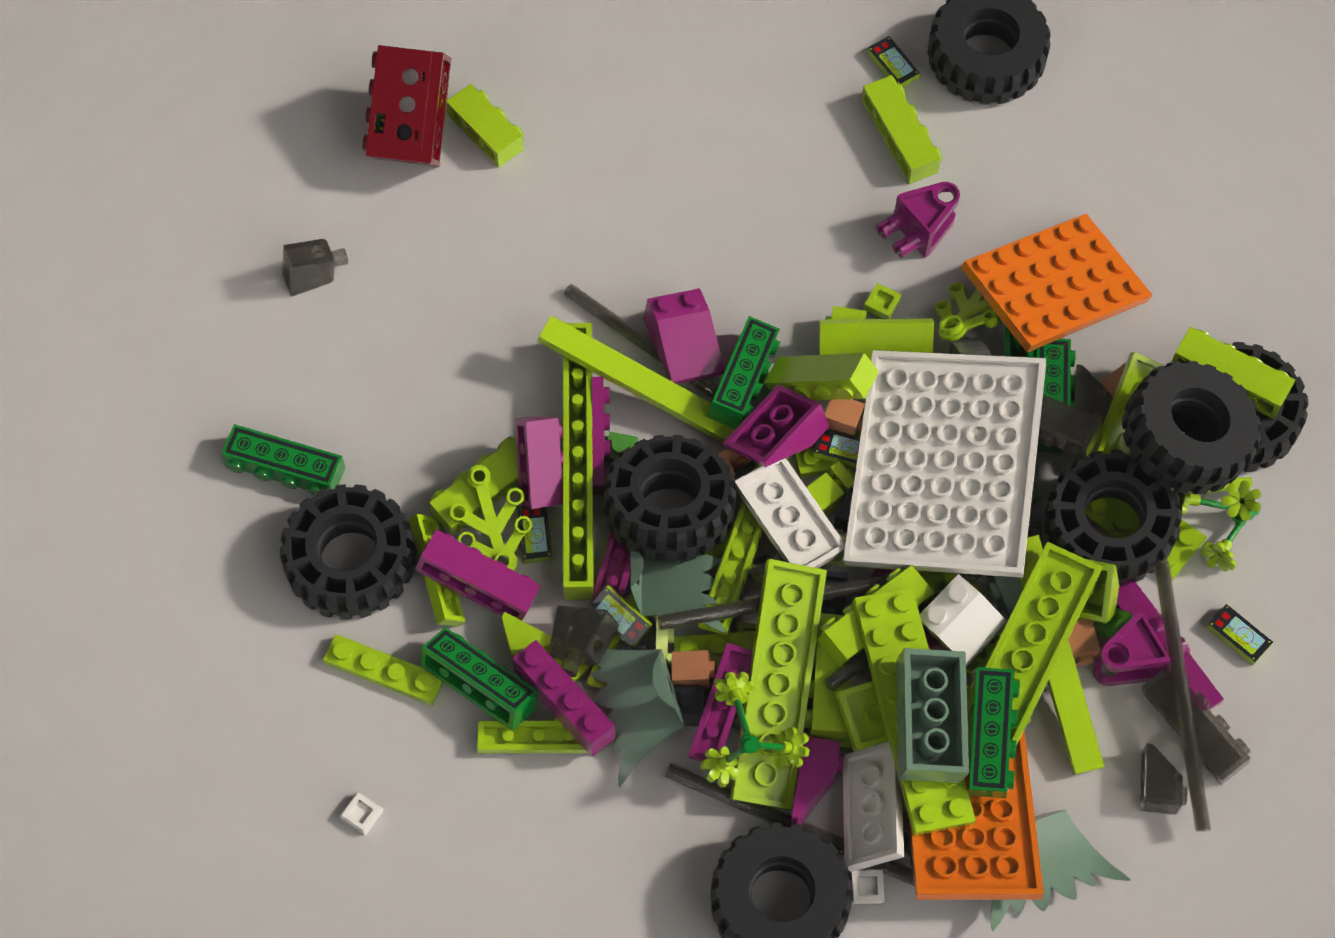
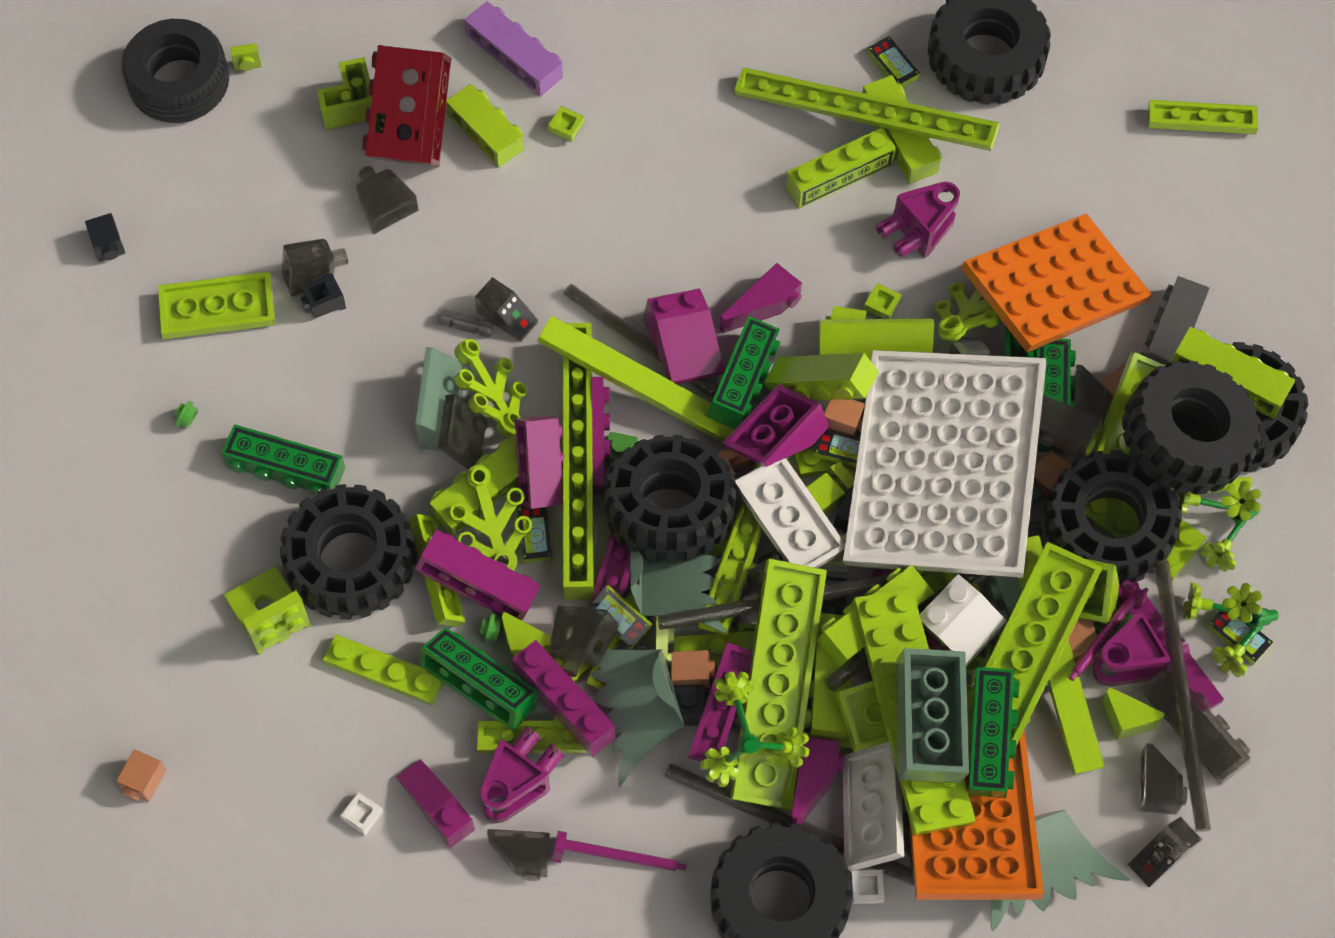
none -> black brick [85,213,126,262]
none -> nougat brick [116,749,166,802]
none -> black tyre [121,18,229,123]
none -> lime plate [158,271,276,340]
none -> bright green plate [173,401,198,429]
none -> lime bracket [224,566,311,655]
none -> lime plate [230,43,262,71]
none -> black brick [300,273,346,318]
none -> lime brick [317,57,372,130]
none -> clear smoke torso [355,166,419,234]
none -> magenta slope [396,759,475,848]
none -> sand green slope [415,347,468,452]
none -> clear smoke plate [438,394,487,470]
none -> dark grey axle [439,309,494,337]
none -> lime plant [454,339,527,437]
none -> medium lavender brick [464,1,563,97]
none -> slope [475,277,538,342]
none -> bright green plate [479,613,502,643]
none -> magenta piece [480,726,565,823]
none -> clear smoke slope [487,829,551,881]
none -> lime plate [548,106,585,142]
none -> magenta piece [552,830,687,871]
none -> magenta slope [720,263,802,333]
none -> lime plate [734,67,1000,152]
none -> lime brick [786,128,896,209]
none -> nougat brick [1034,450,1071,502]
none -> magenta piece [1068,580,1149,681]
none -> lime slope [1102,687,1165,740]
none -> clear smoke slope [1127,816,1202,888]
none -> dark grey brick [1140,276,1210,365]
none -> lime plate [1148,100,1258,135]
none -> lime plant [1183,582,1279,678]

